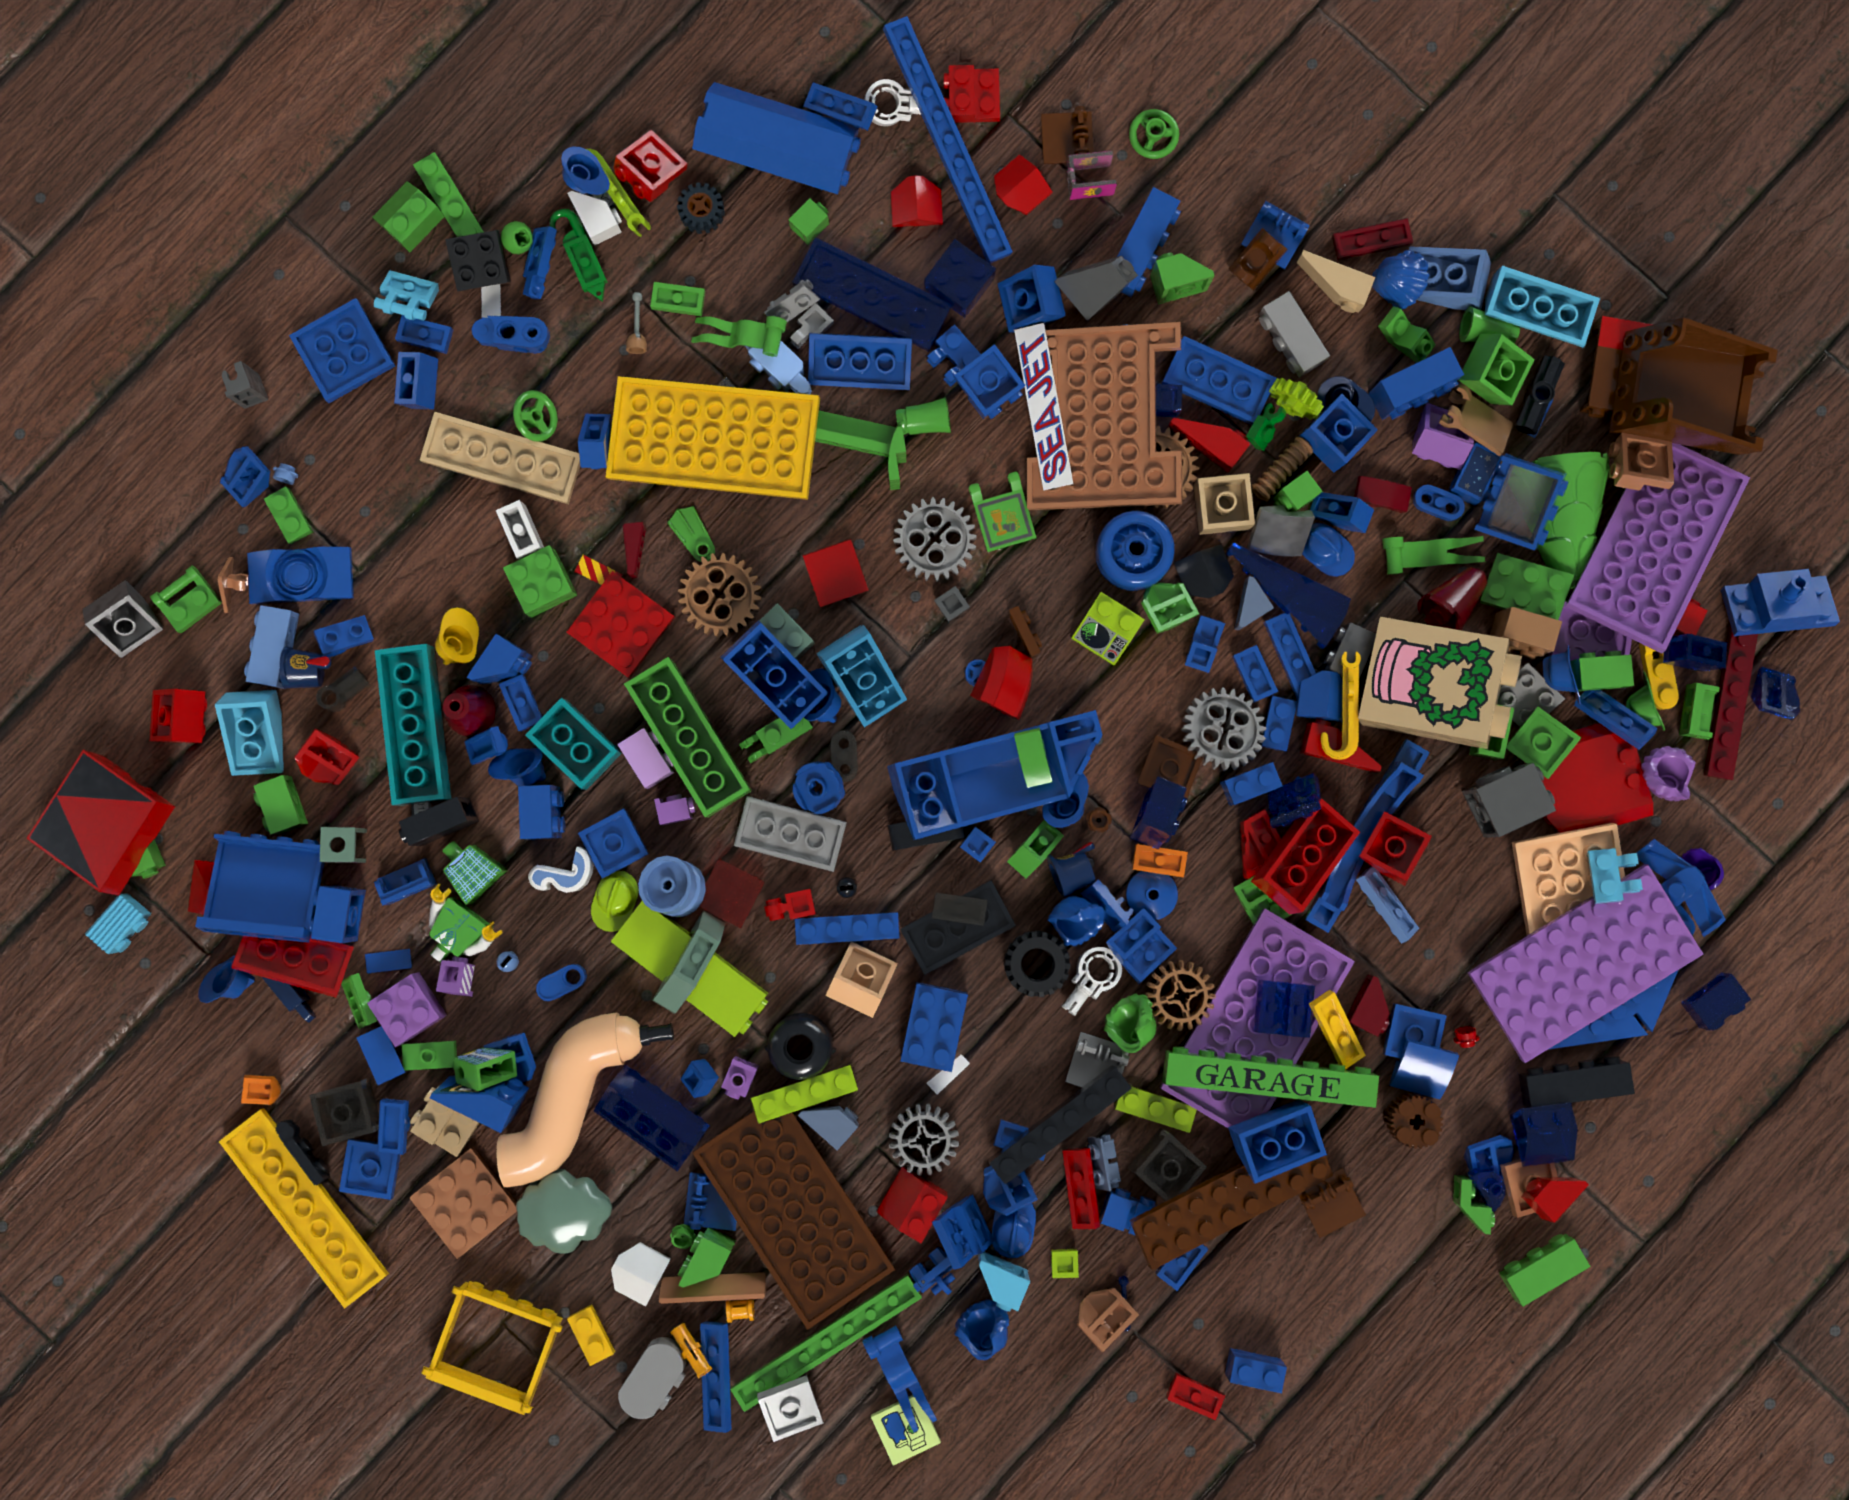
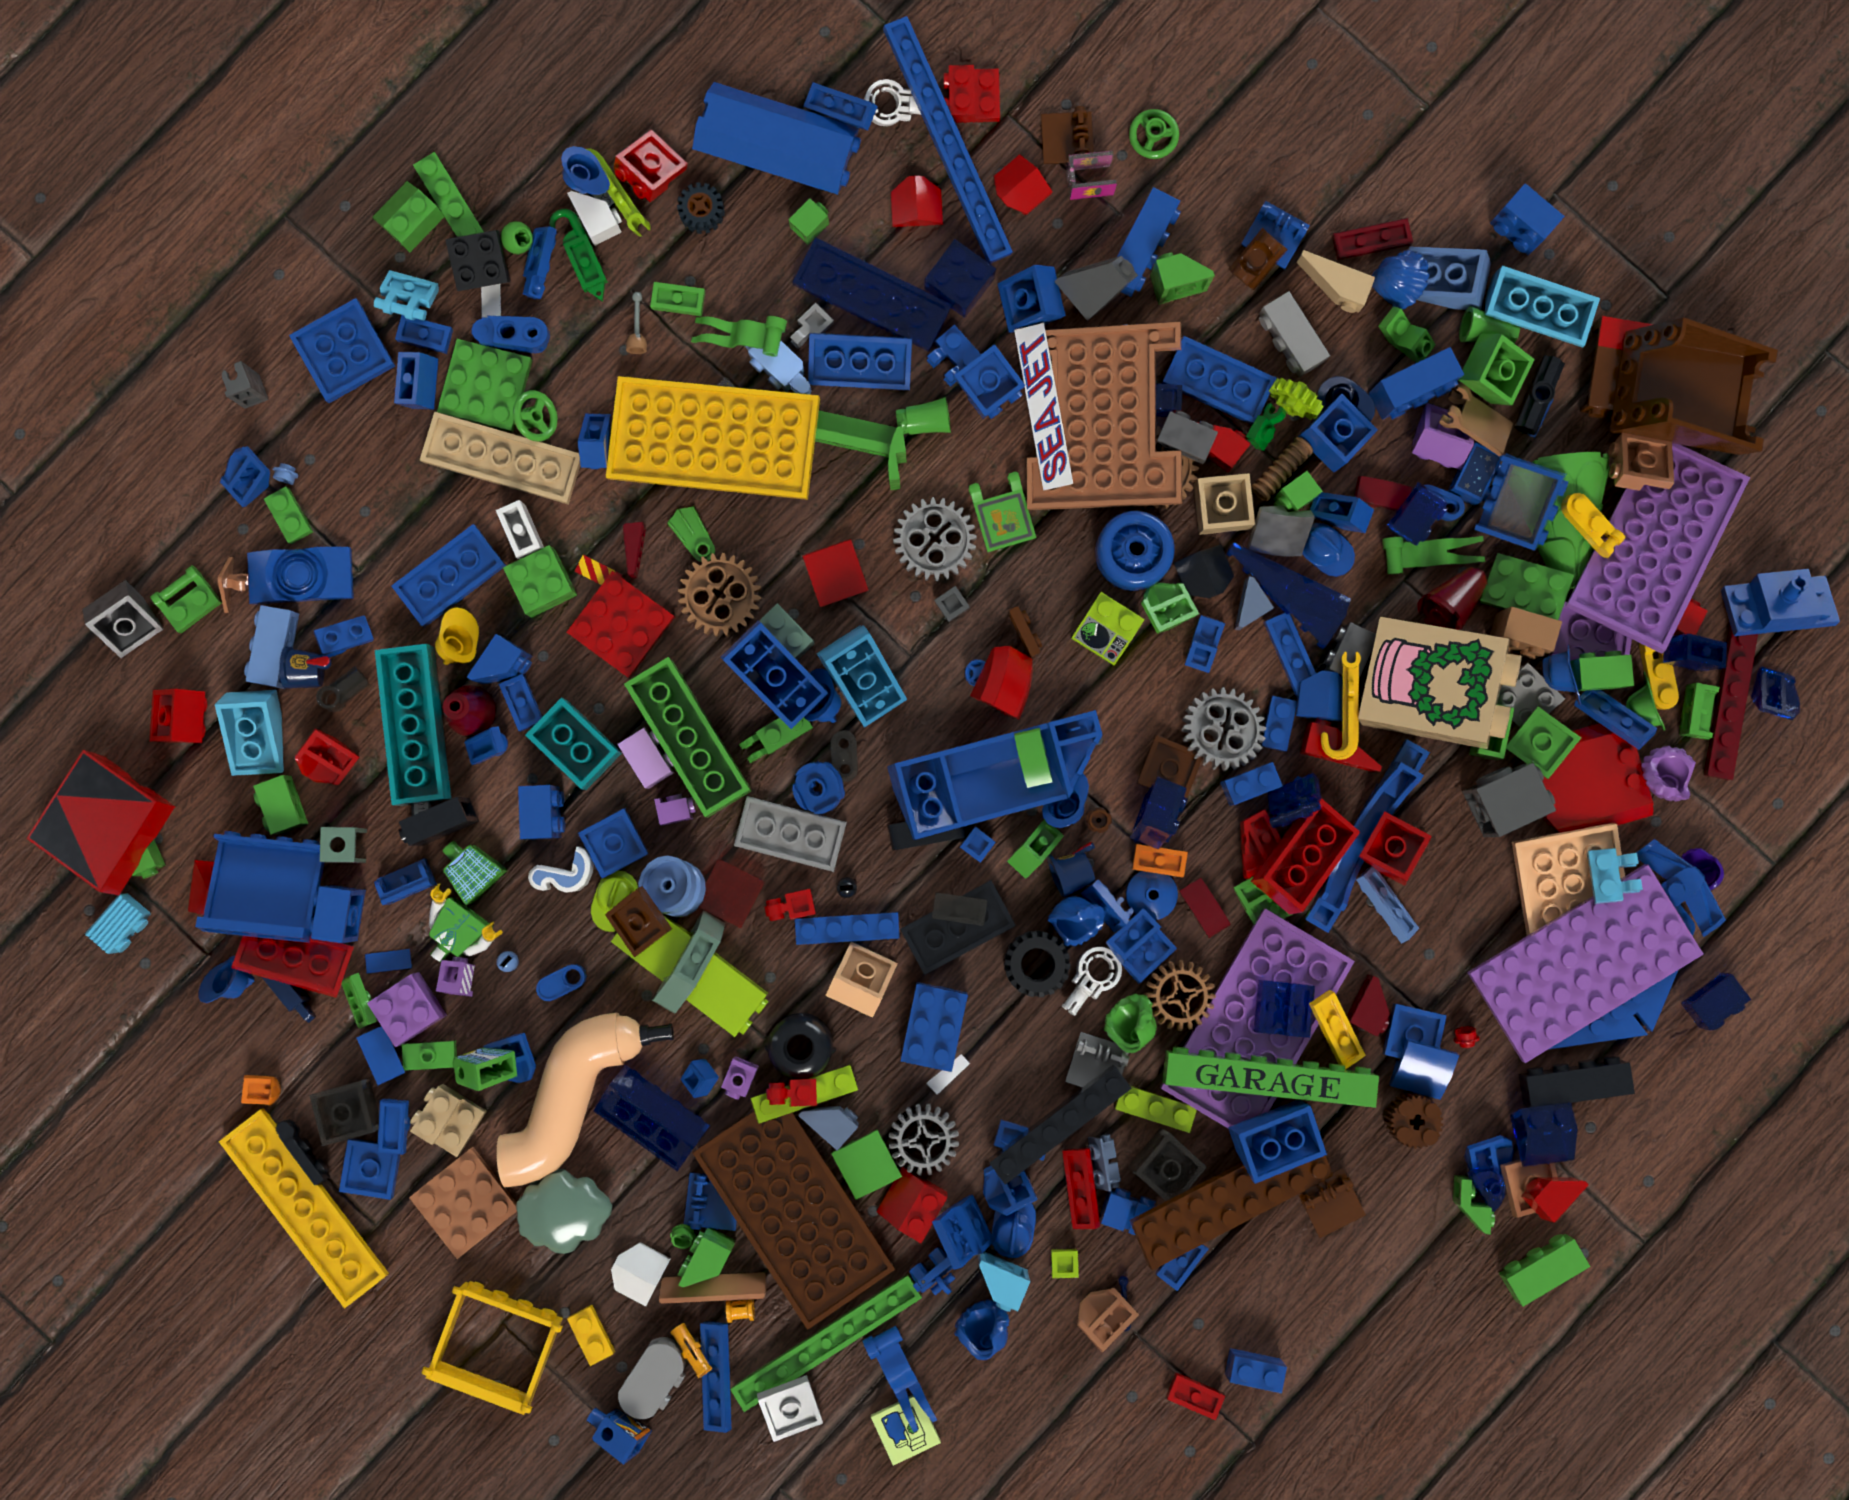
blue slope [430,1076,529,1133] -> none
blue piece [488,748,546,786] -> none
light grey hinge [764,280,820,322] -> none
blue plate [1232,645,1278,703] -> none
none -> blue plate [392,524,506,628]
none -> bright green plate [437,339,533,433]
none -> blue torso [586,1407,652,1465]
none -> reddish brown plate [605,886,672,957]
none -> red plate [766,1079,817,1107]
none -> bright green slope [831,1129,902,1200]
none -> flat silver brick [1156,410,1218,464]
none -> dark red slope [1179,878,1231,938]
none -> clear blue brick [1388,482,1448,546]
none -> blue brick [1490,183,1565,255]
none -> yellow plate [1561,493,1625,558]

